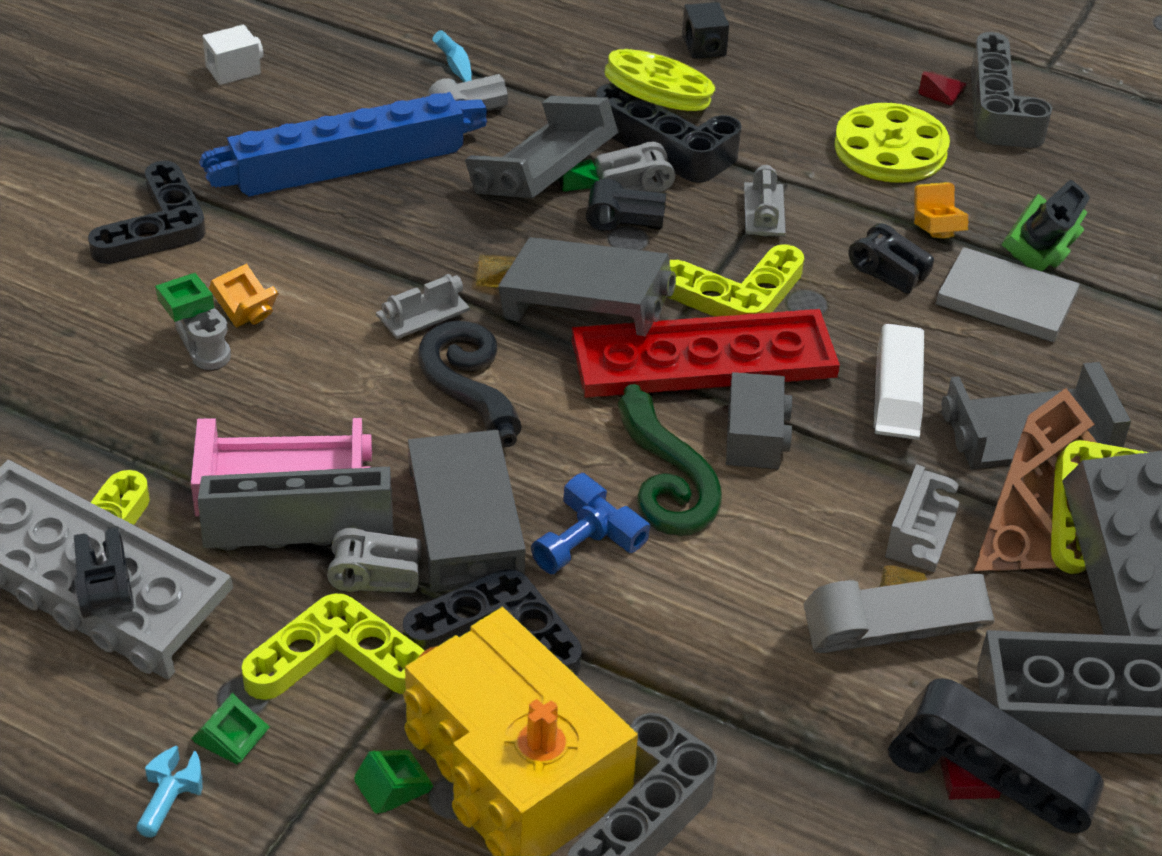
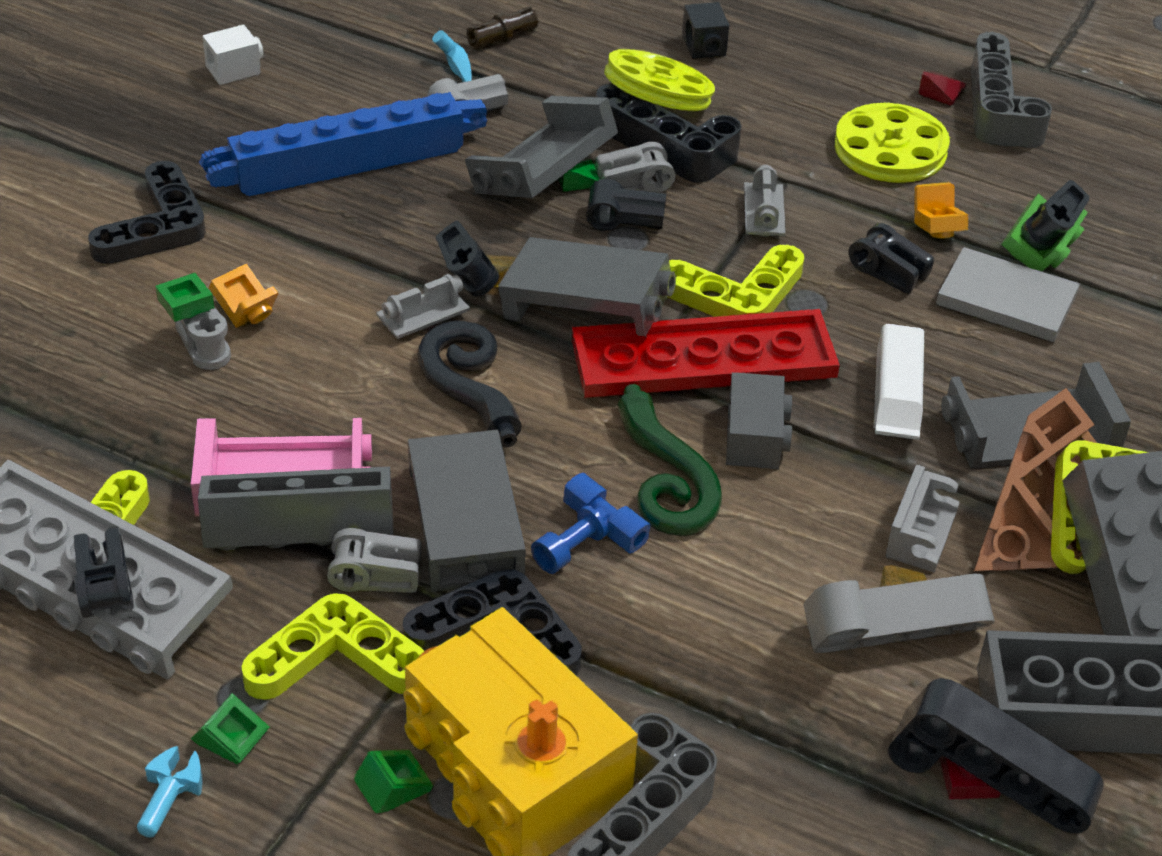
none -> black piece [436,221,500,297]
none -> dark brown pin [466,7,538,50]

